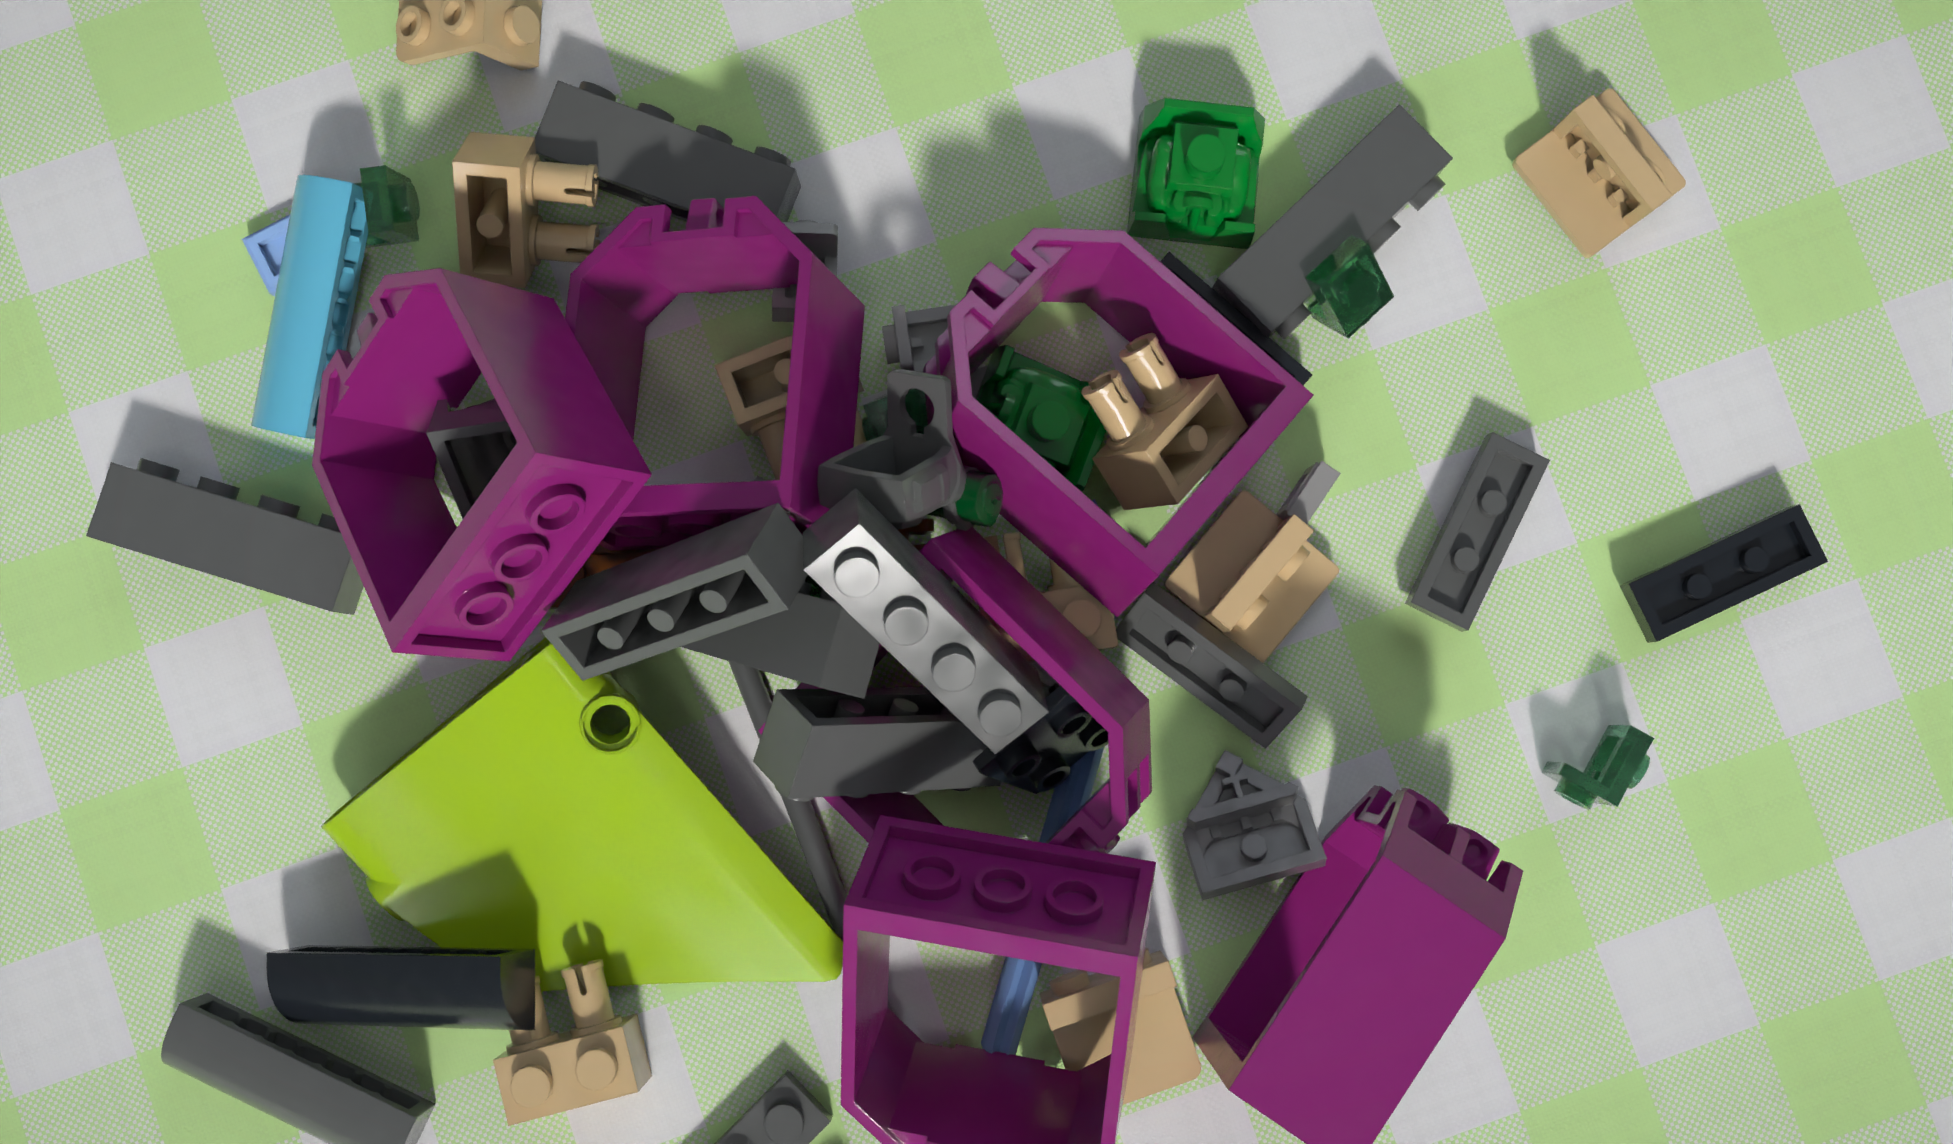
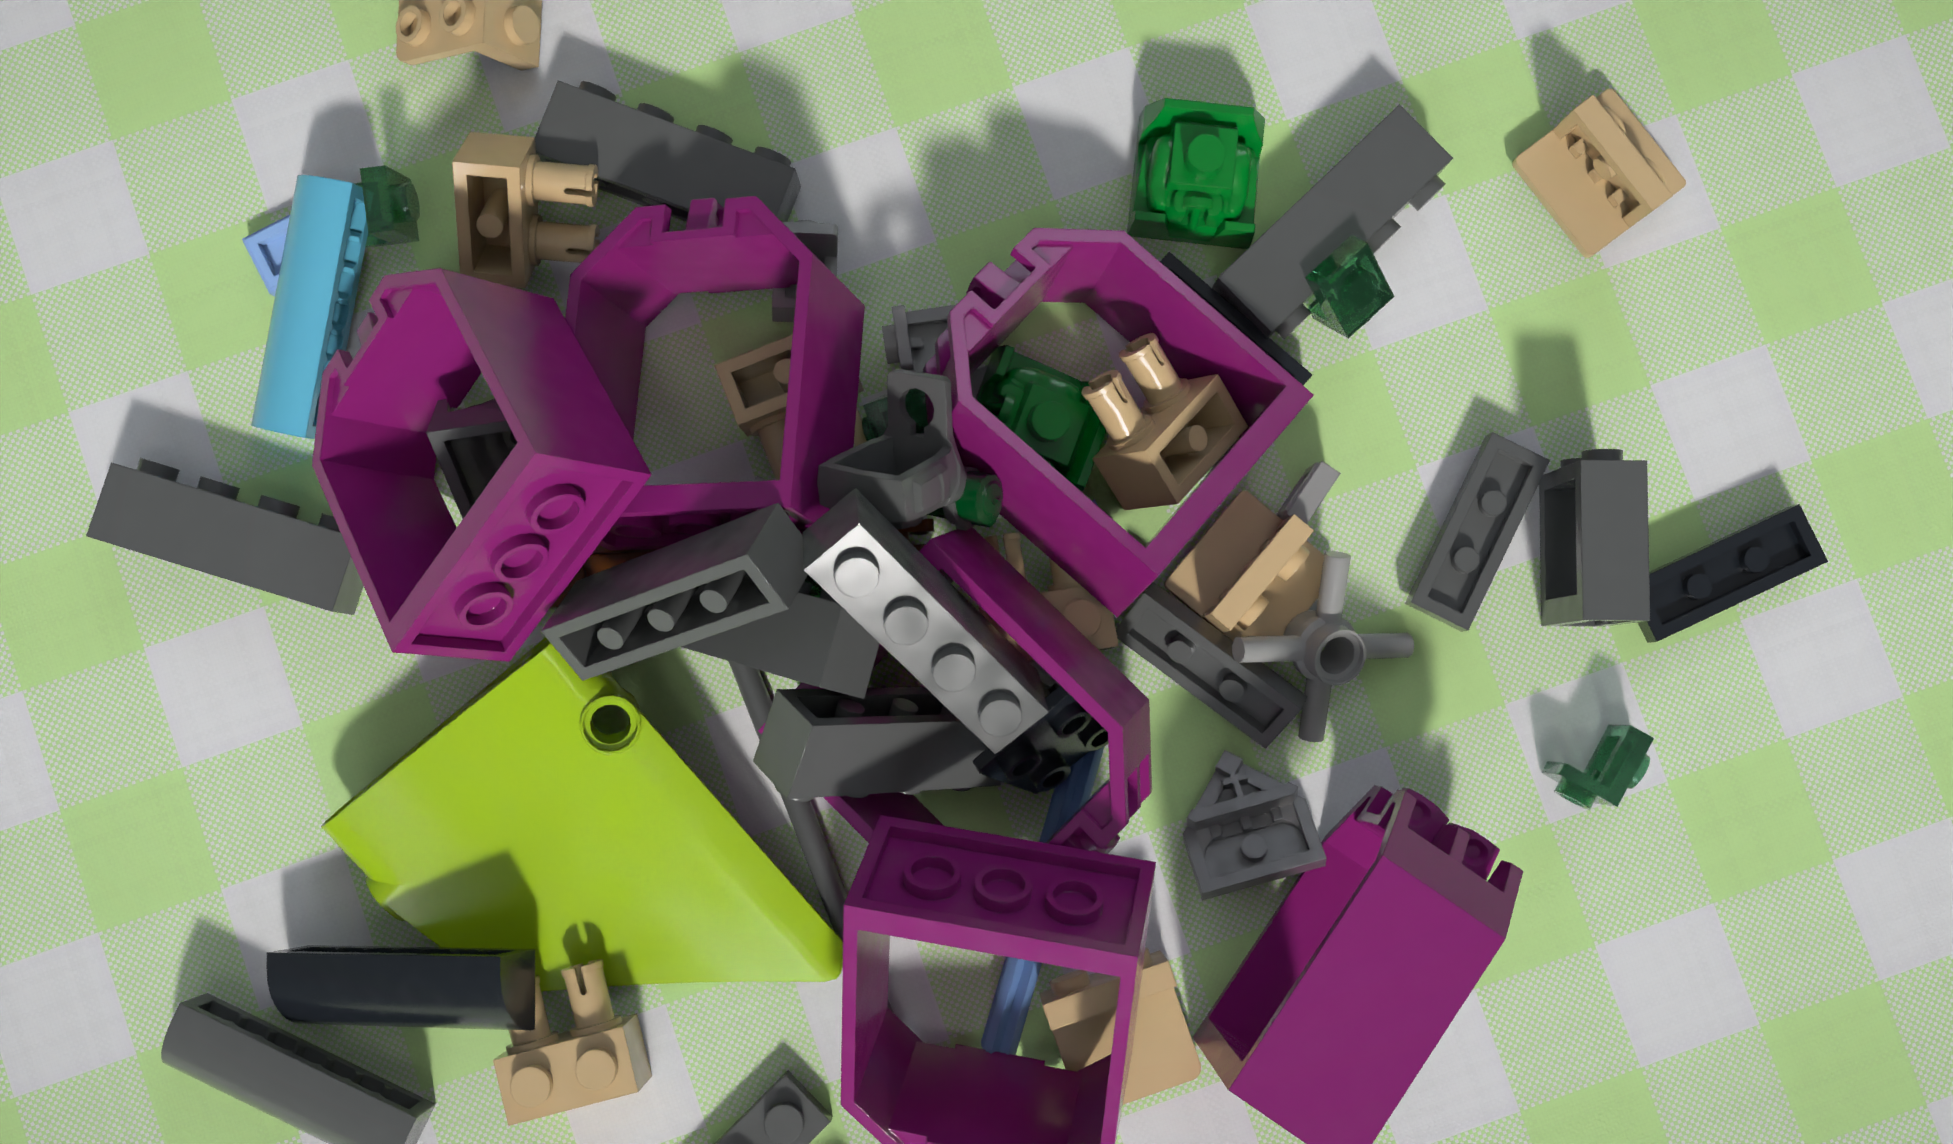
none -> light grey bar [1232,551,1414,742]
none -> dark grey window [1539,449,1650,627]

